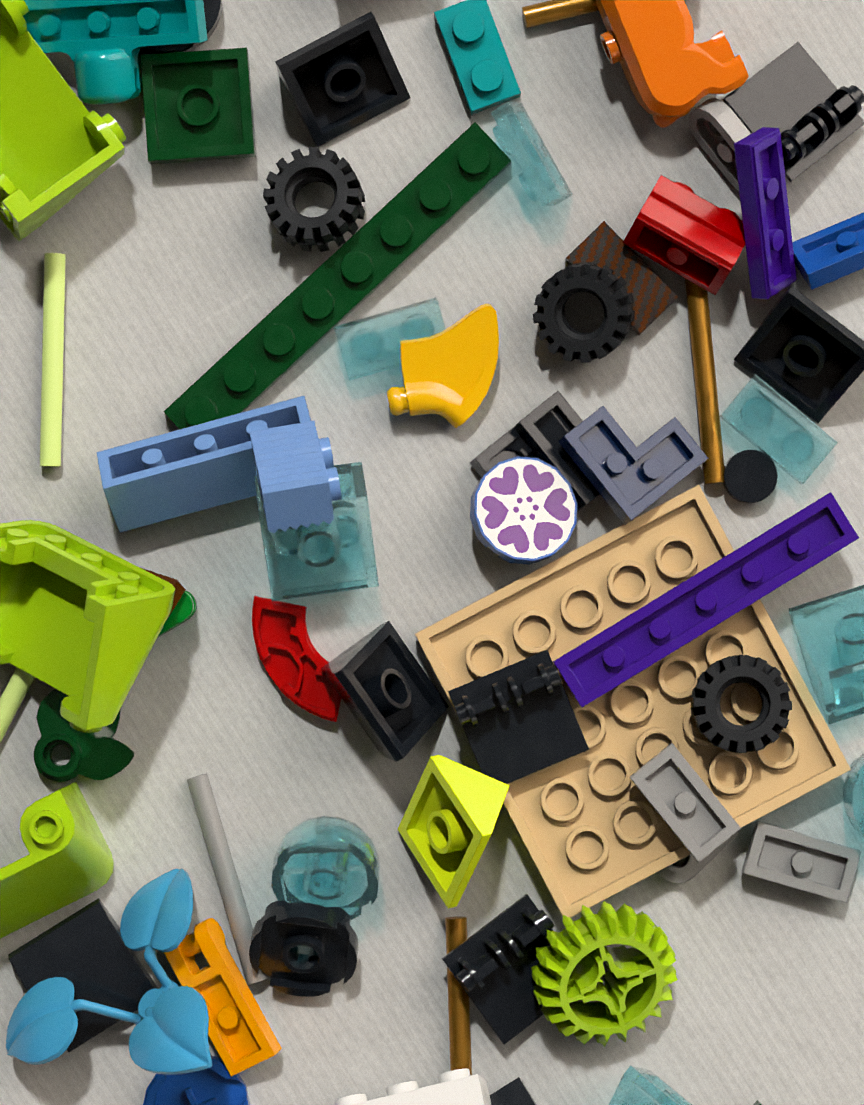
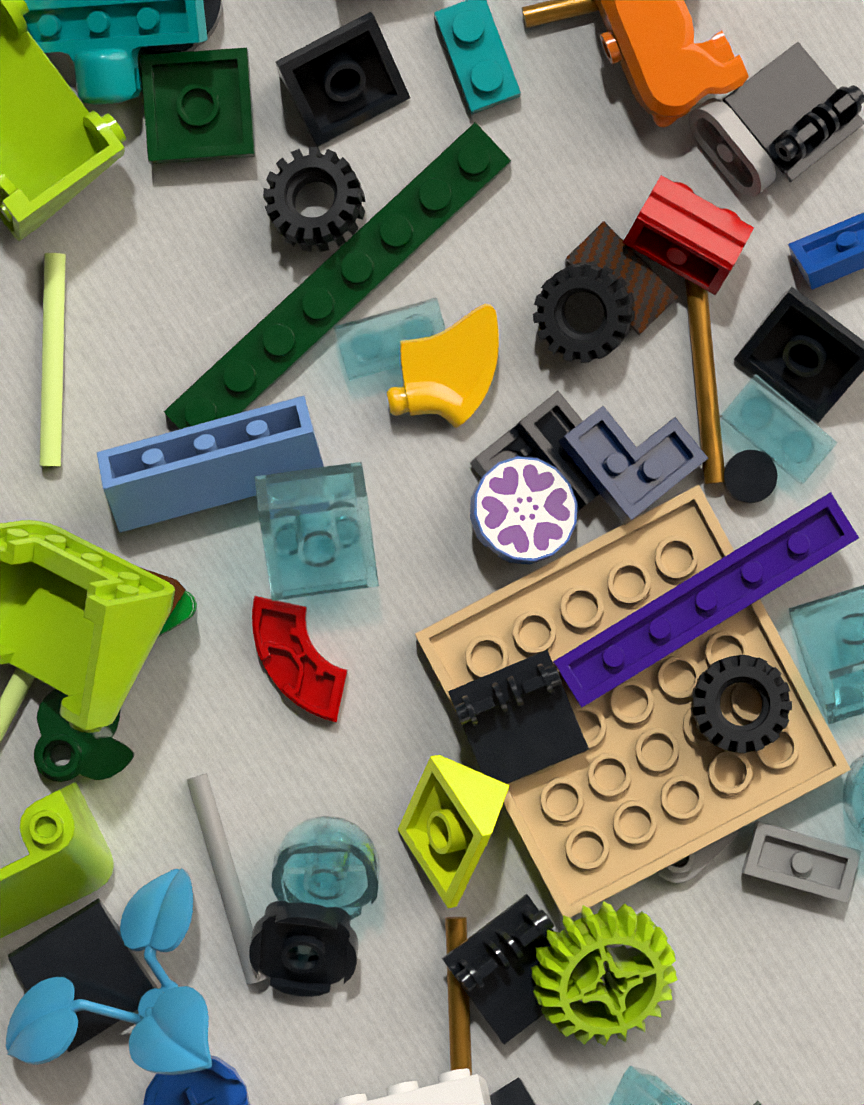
light orange plate [164,918,282,1076] -> none
medium blue brick [250,421,342,533] -> none
black slope [321,621,449,762] -> none
clear light blue plate [491,102,573,206] -> none
light grey plate [629,743,741,862] -> none
dark purple tile [734,127,797,300] -> none

